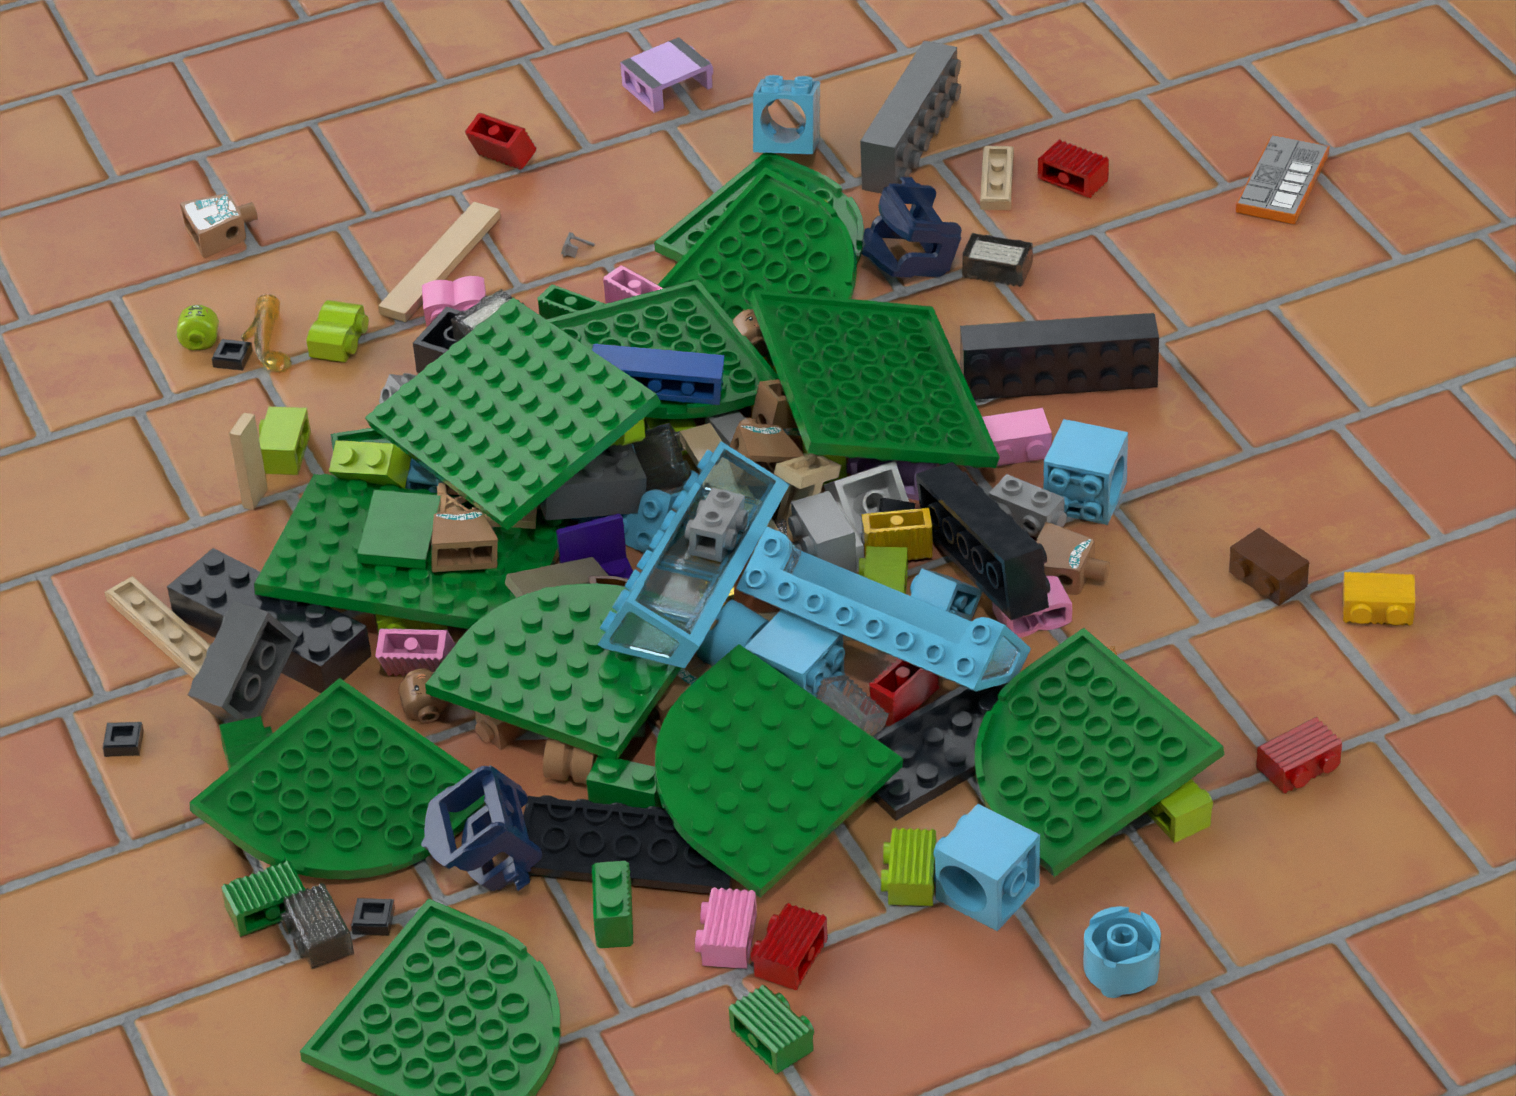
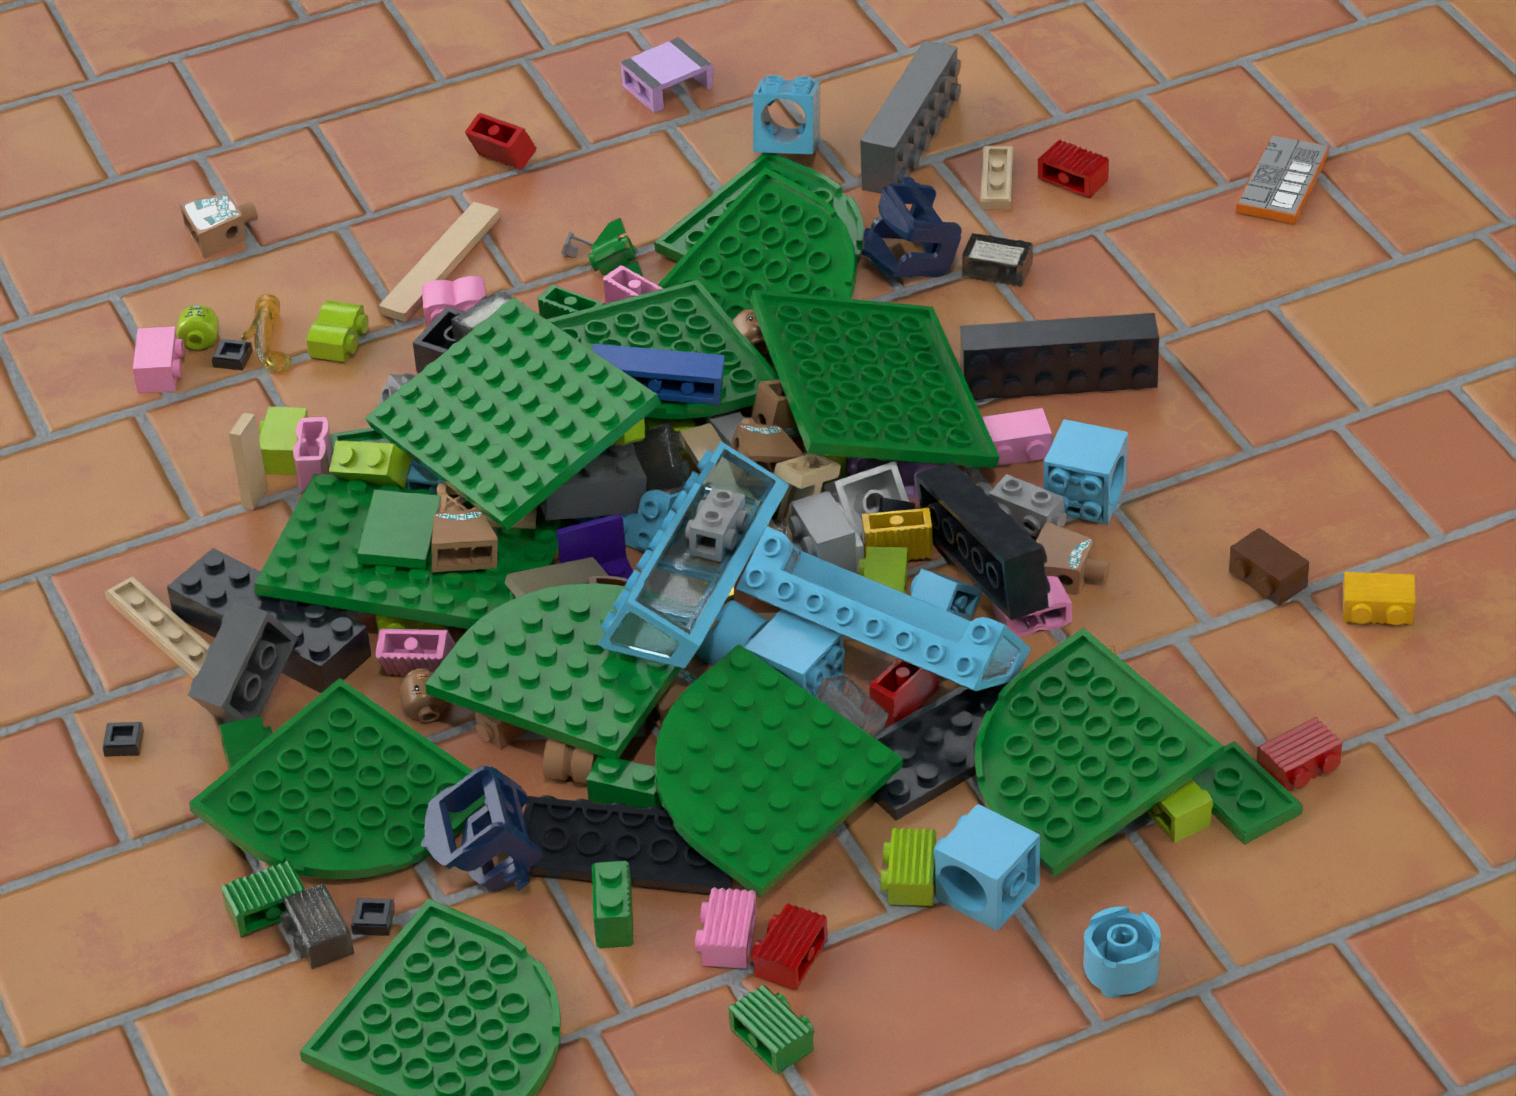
none -> bright pink brick [132,326,184,393]
none -> bright pink brick [293,417,333,491]
none -> green brick [588,218,643,276]
none -> green tile [1192,741,1303,845]

